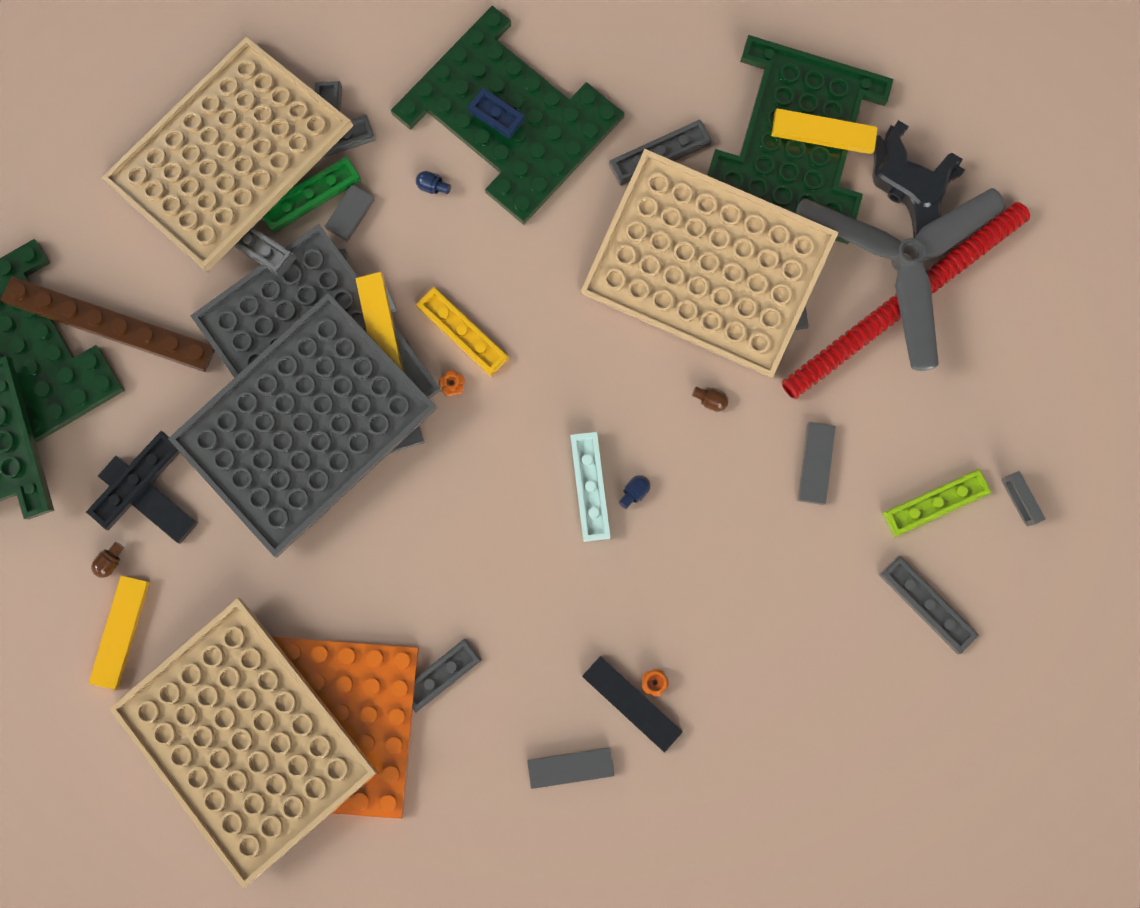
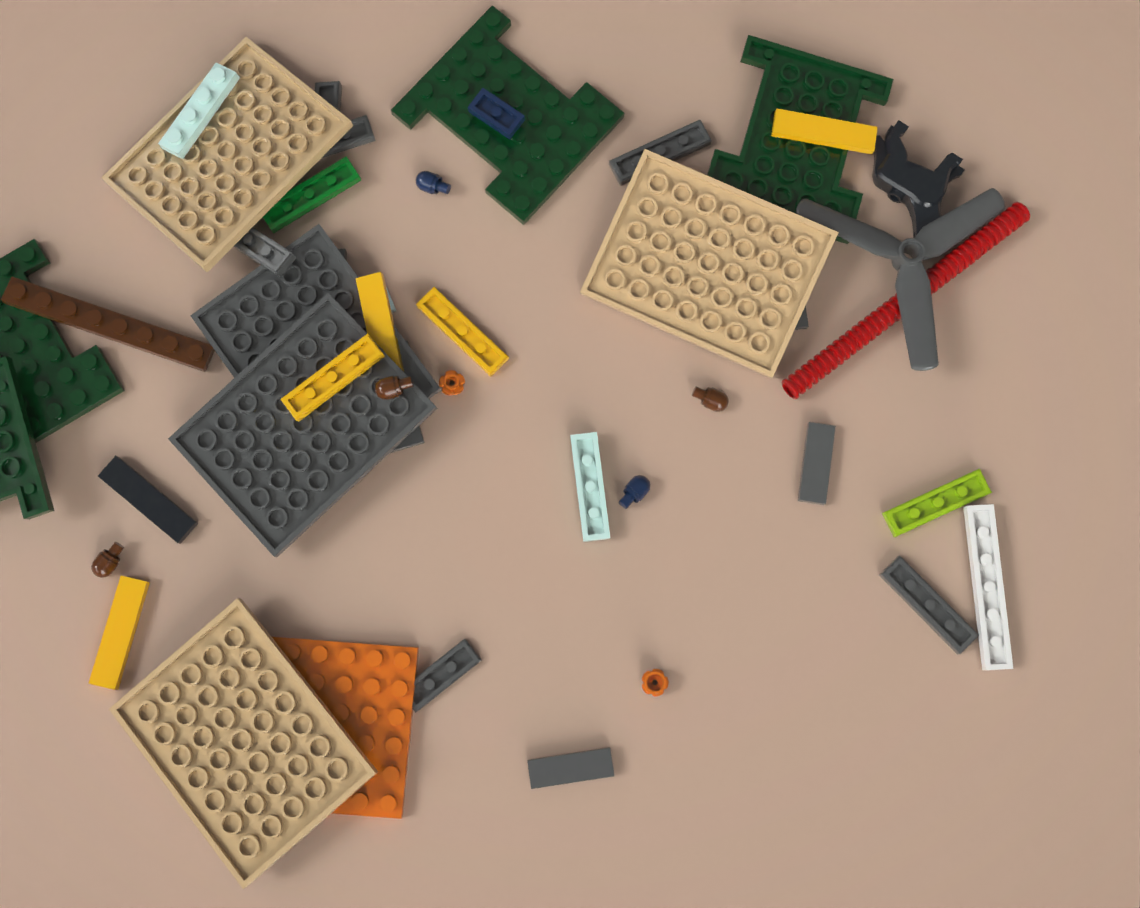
black tile [86,431,180,531] -> none
dark grey tile [324,184,375,242] -> none
black tile [582,656,683,753] -> none
dark grey tile [1001,471,1046,526] -> none
none -> light aqua plate [158,63,240,159]
none -> yellow tile [280,333,385,422]
none -> reddish brown cylinder [375,375,414,400]
none -> white plate [963,504,1013,670]

